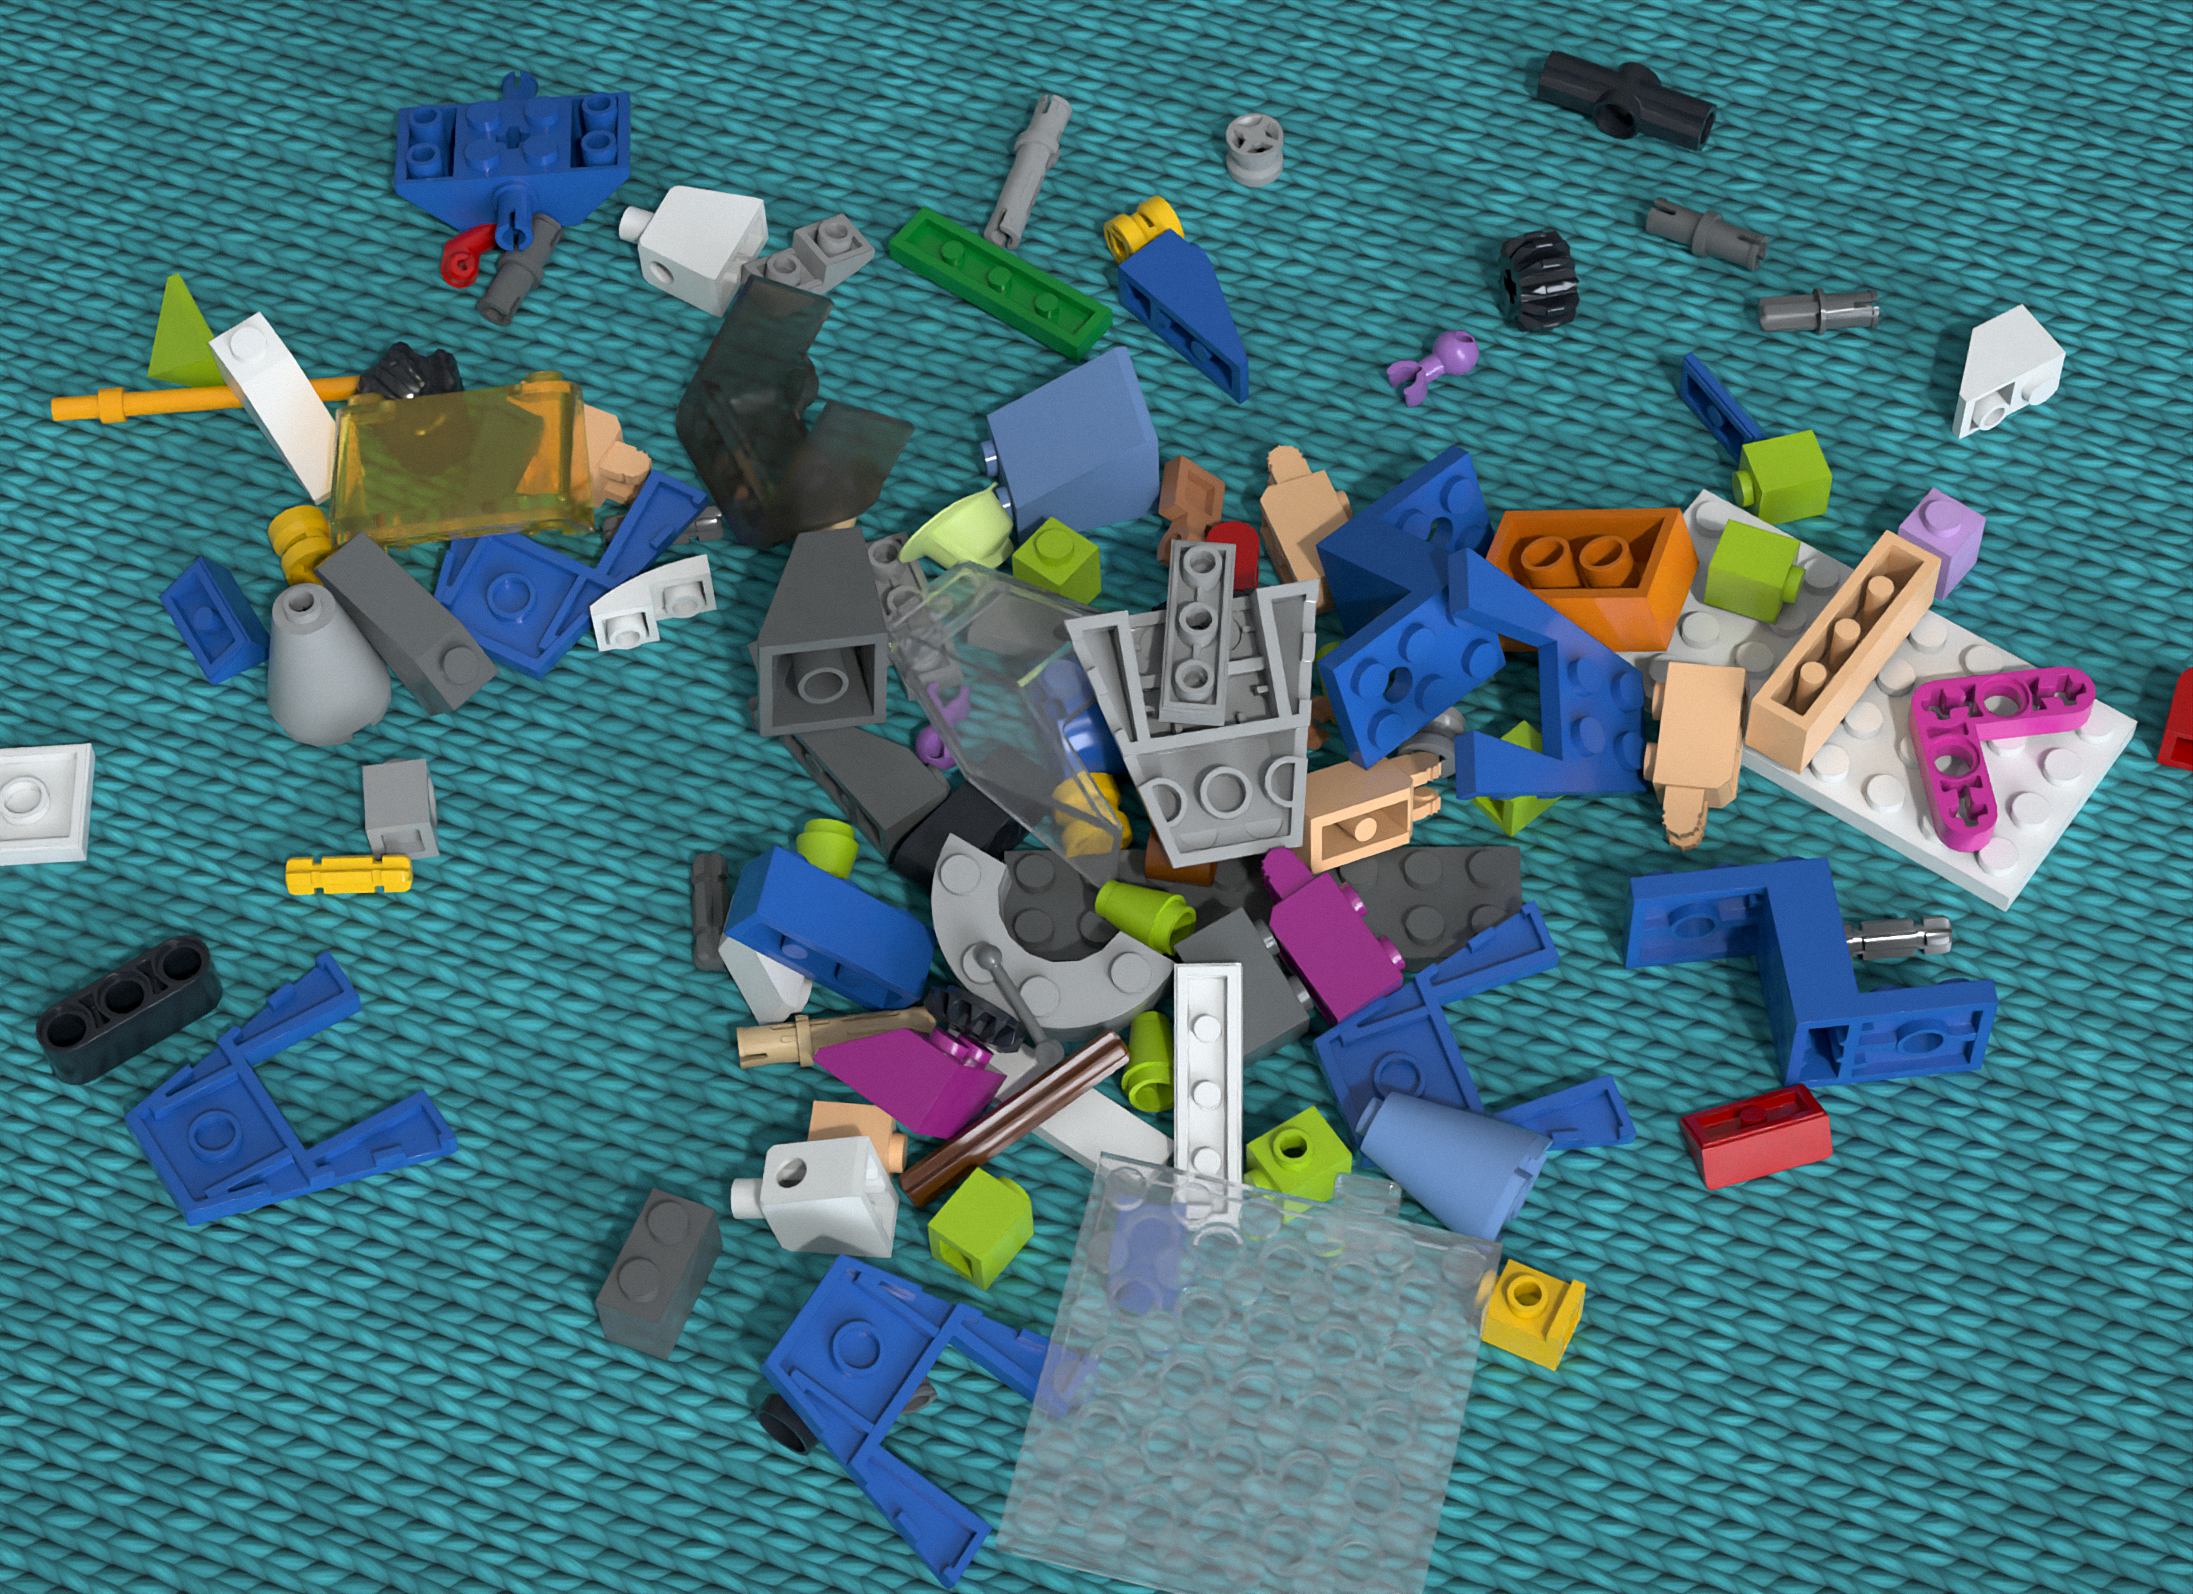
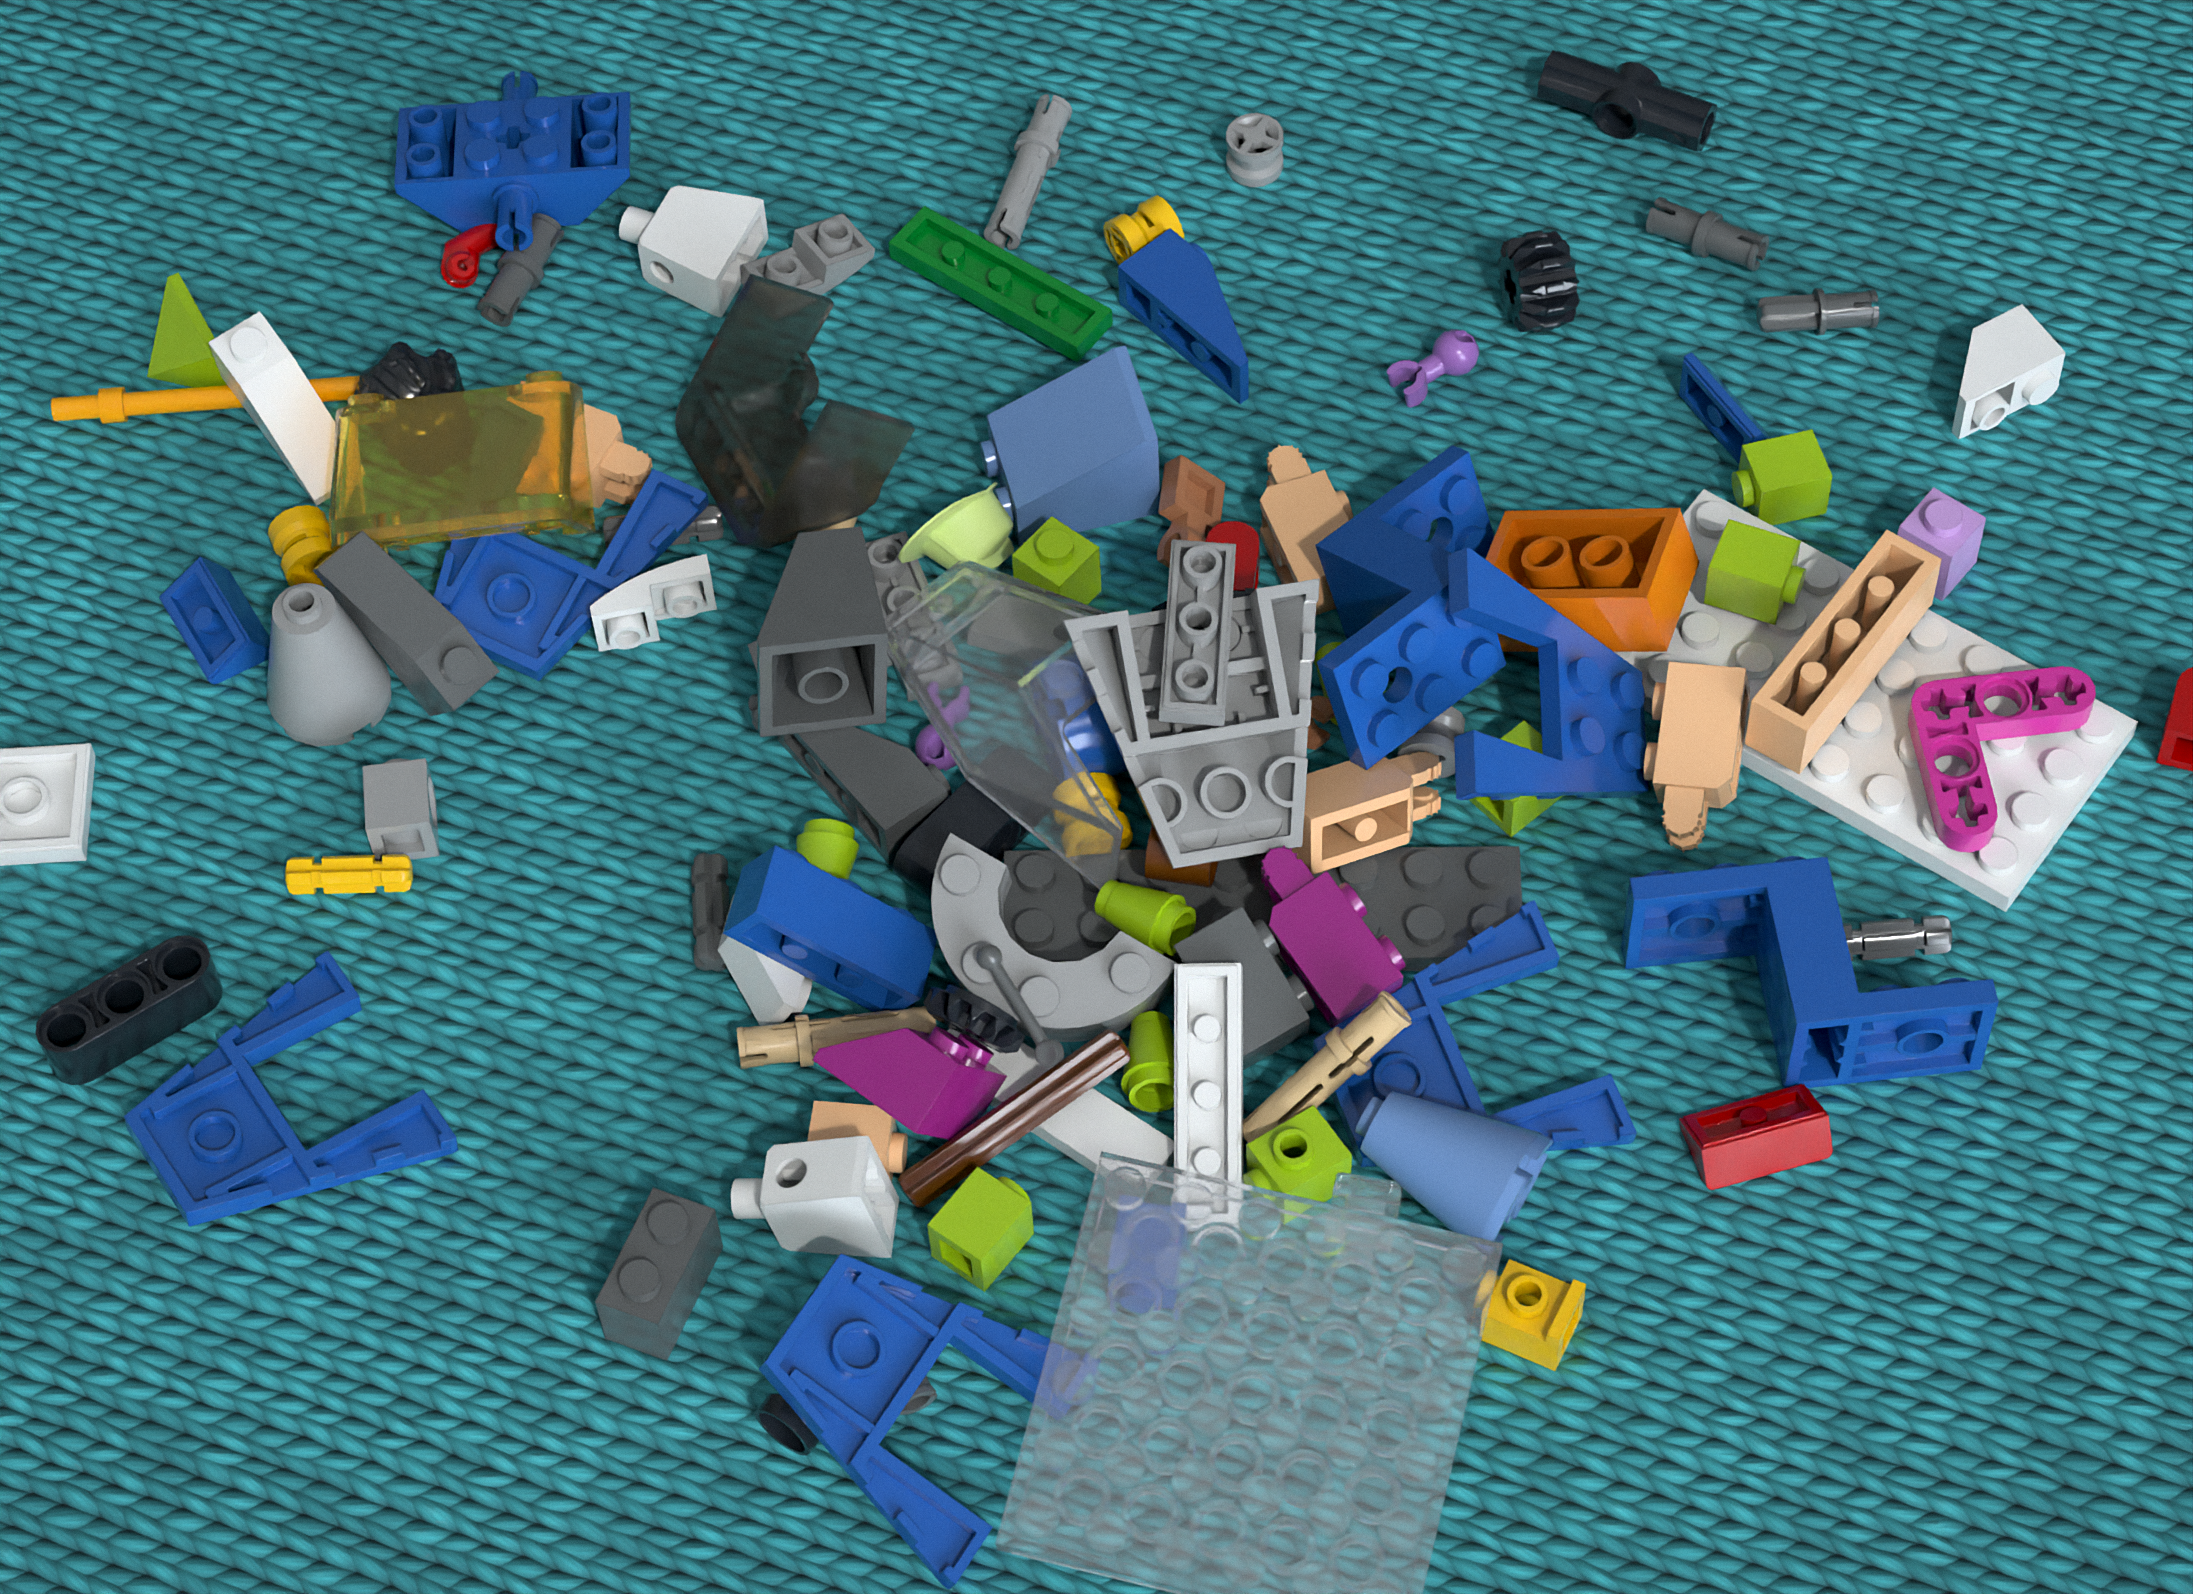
none -> tan pin [1243,991,1412,1143]

